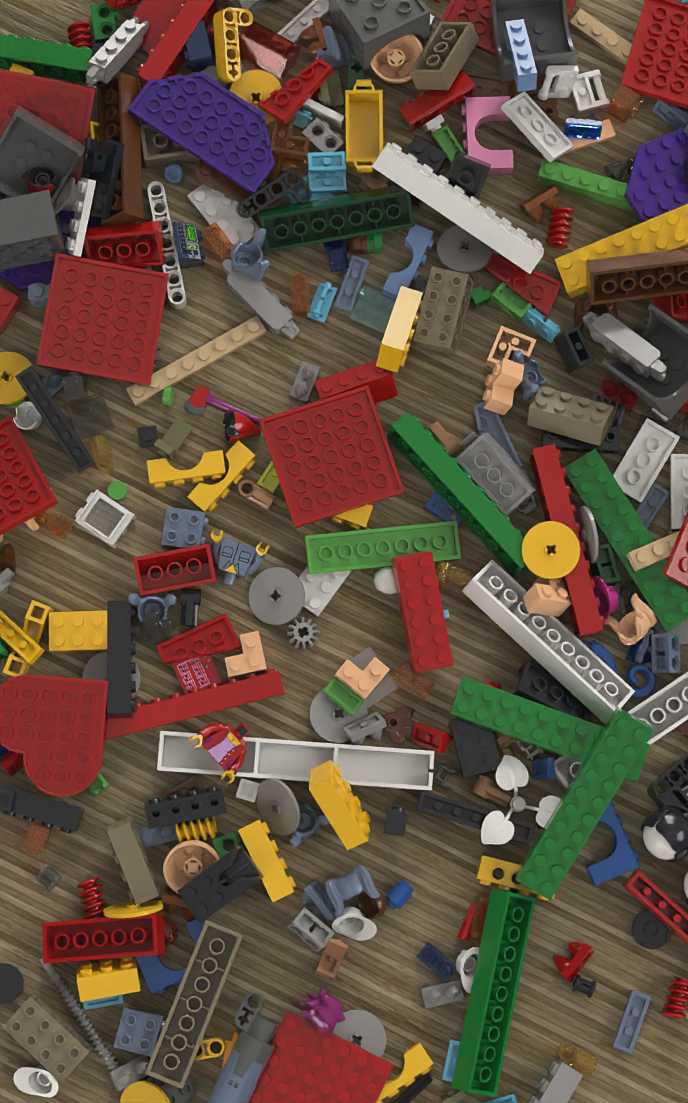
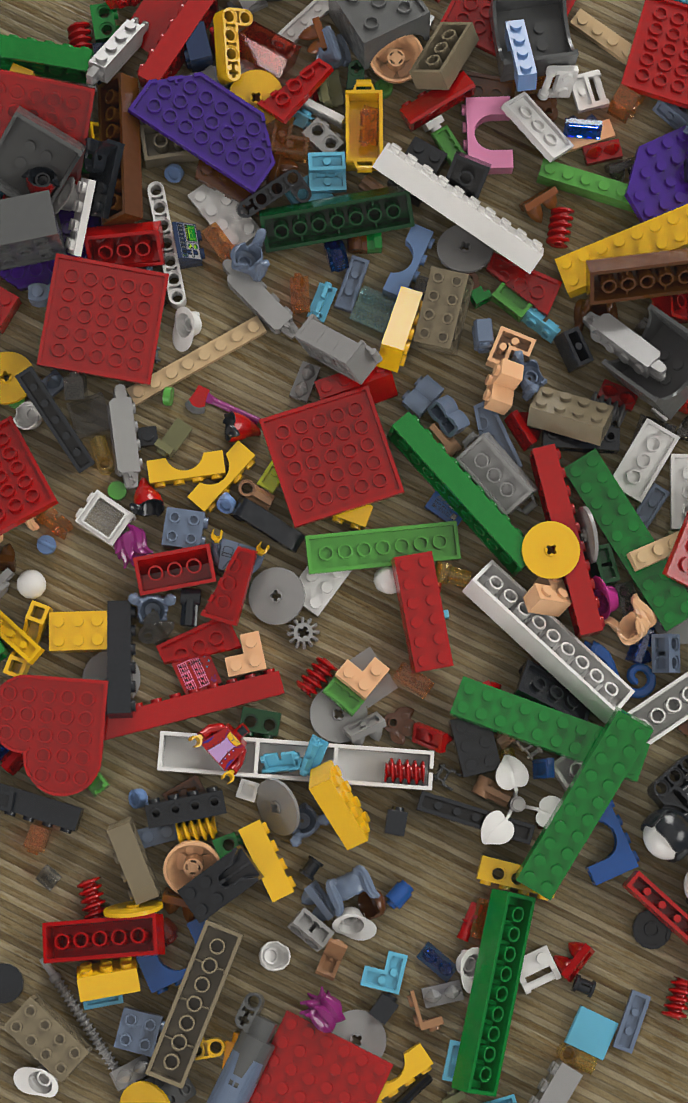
none -> white hair [17,570,46,599]
none -> medium blue tile [37,535,57,555]
none -> light grey hinge [107,383,143,489]
none -> magenta hair [114,524,154,569]
none -> medium blue tile [128,788,148,809]
none -> hat [129,478,165,517]
none -> white piece [172,306,202,352]
none -> red wing [200,546,258,626]
none -> medium blue tile [216,492,236,514]
none -> black beam [229,497,305,553]
none -> dark green brick [240,706,282,739]
none -> white hair [258,941,291,972]
none -> medium azure hinge [260,751,303,774]
none -> light grey container [294,314,383,384]
none -> red piece [296,657,338,699]
none -> medium azure hinge [299,734,329,777]
none -> black bush [299,855,324,881]
none -> clear orange hinge [359,105,379,146]
none -> medium azure plate [360,951,408,995]
none -> black brick [368,992,399,1025]
none -> bright green tile [375,79,393,99]
none -> red piece [384,758,425,785]
none -> sand blue brick [401,374,444,419]
none -> medium nougat bracket [407,989,444,1032]
none -> sand blue brick [427,395,470,438]
none -> sand blue brick [472,318,494,353]
none -> red tile [504,410,540,451]
none -> white plate [519,945,562,995]
none -> medium azure slope [564,1005,619,1060]
none -> red tile [582,139,623,166]

